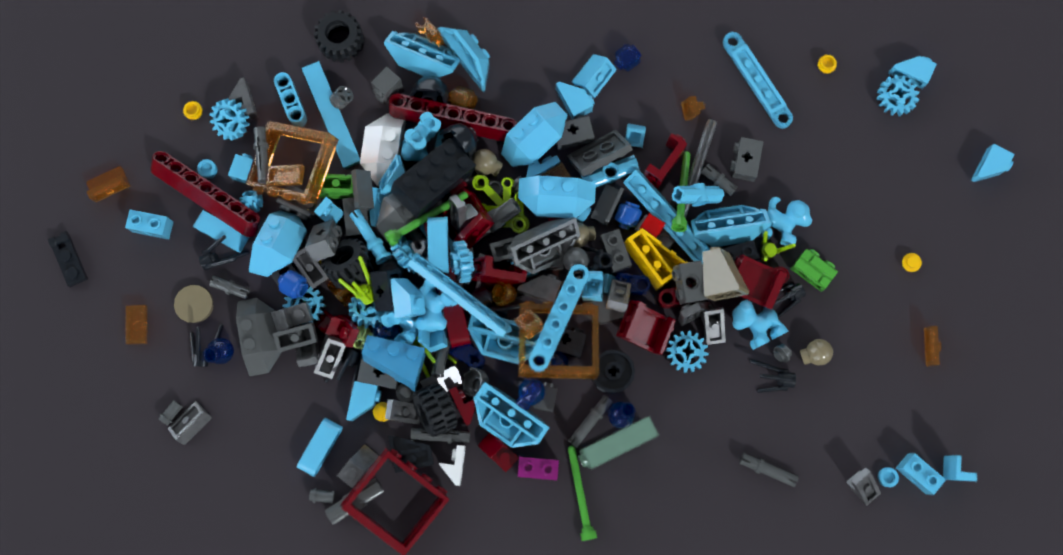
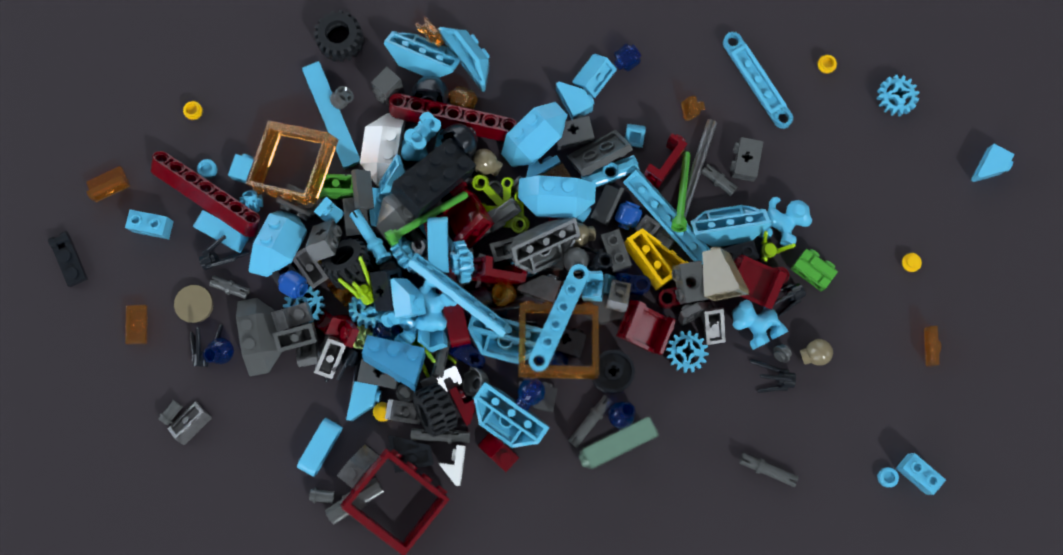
medium azure gear [209,98,250,140] -> none
flat silver slope [229,77,258,119] -> none
dark grey pin [253,126,270,184] -> none
clear orange plate [266,164,305,187] -> none
medium azure beam [274,72,307,128] -> none
flat silver slope [449,194,479,234] -> none
clear orange slope [514,309,543,339] -> none
magenta brick [518,457,559,480] -> none
bright green piece [568,445,597,541] -> none
red tile [639,213,666,239] -> none
medium azure piece [672,183,724,207] -> none
flat silver slope [847,468,881,506] -> none
medium azure slope [888,56,937,89] -> none
medium azure panel [943,455,977,481] -> none

